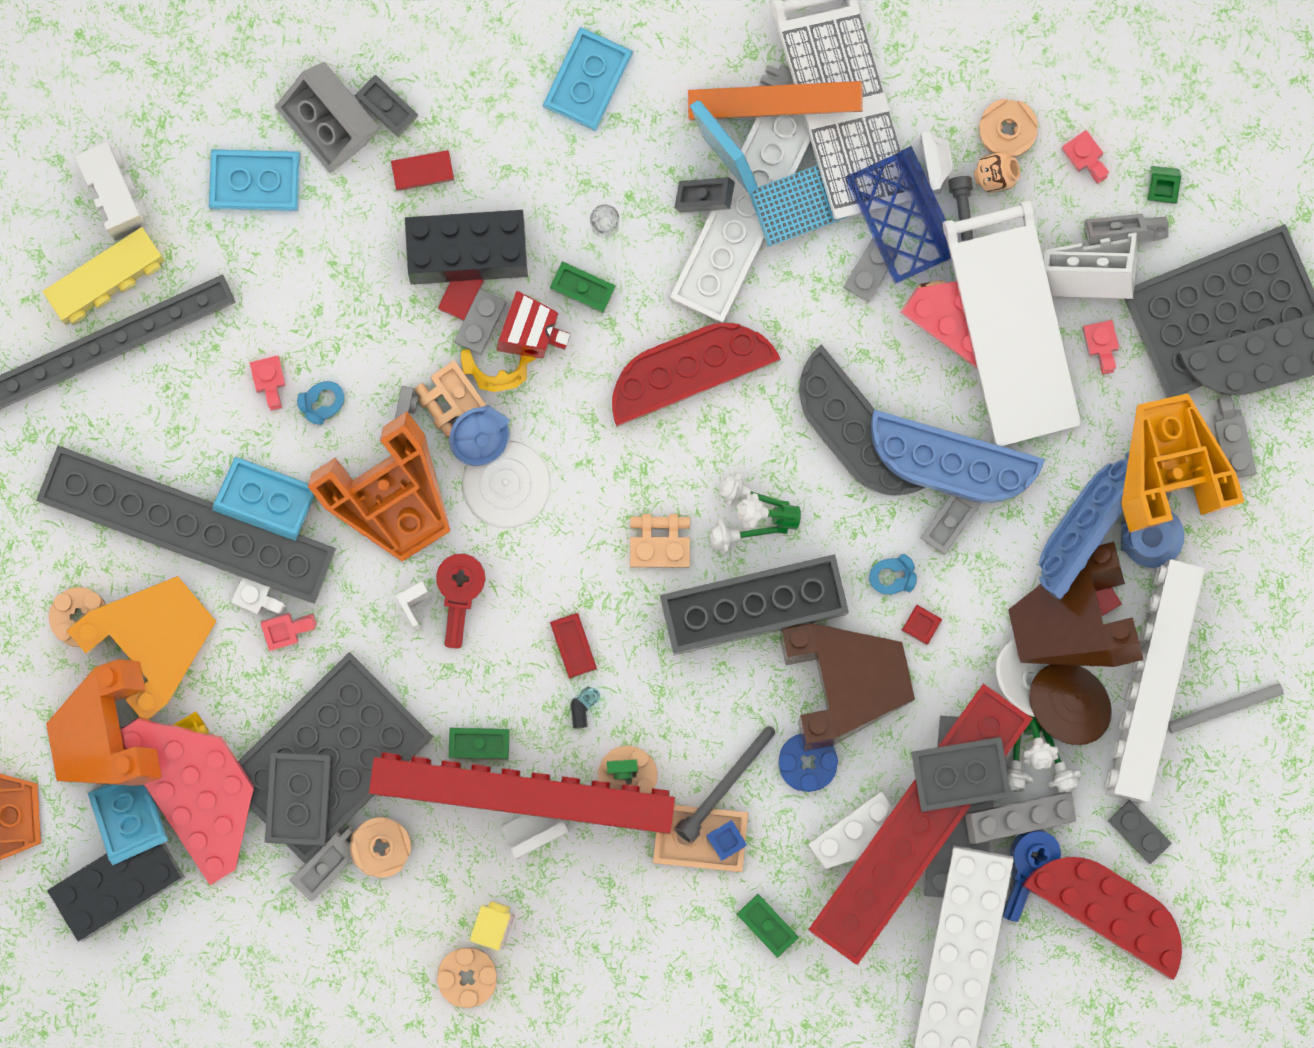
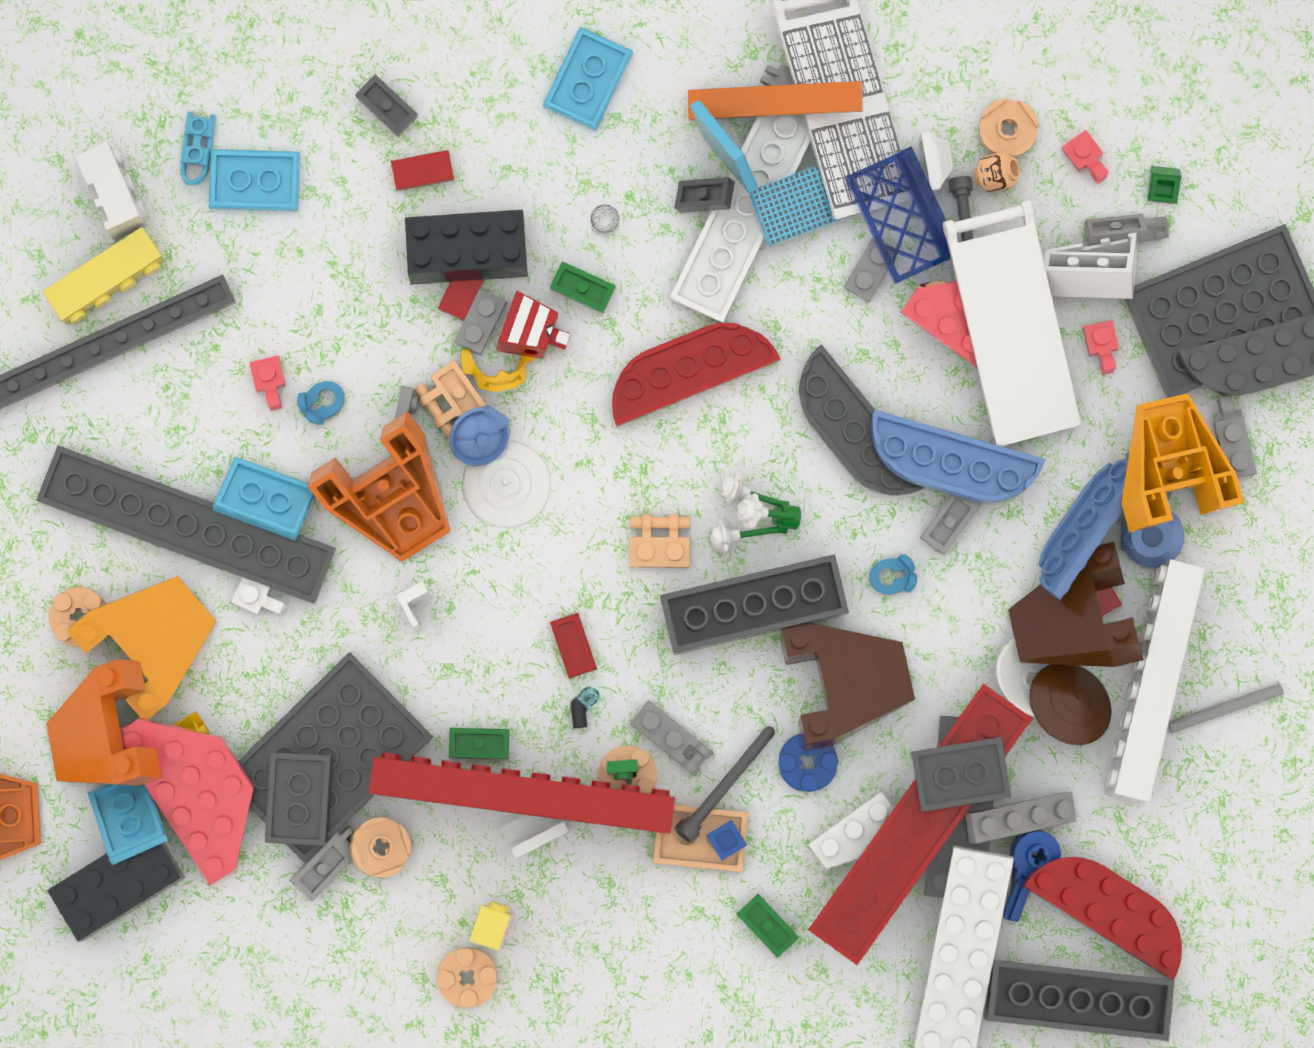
coral plate [260,613,317,651] -> none
light grey slope [275,62,380,173] -> none
red piece [436,553,486,649] -> none
red tile [901,604,942,645] -> none
white plant [1007,714,1082,793] -> none
dark grey plate [1108,800,1172,864] -> none
none -> medium azure piece [180,112,216,186]
none -> light grey plate [630,700,714,776]
none -> dark grey brick [985,960,1175,1041]

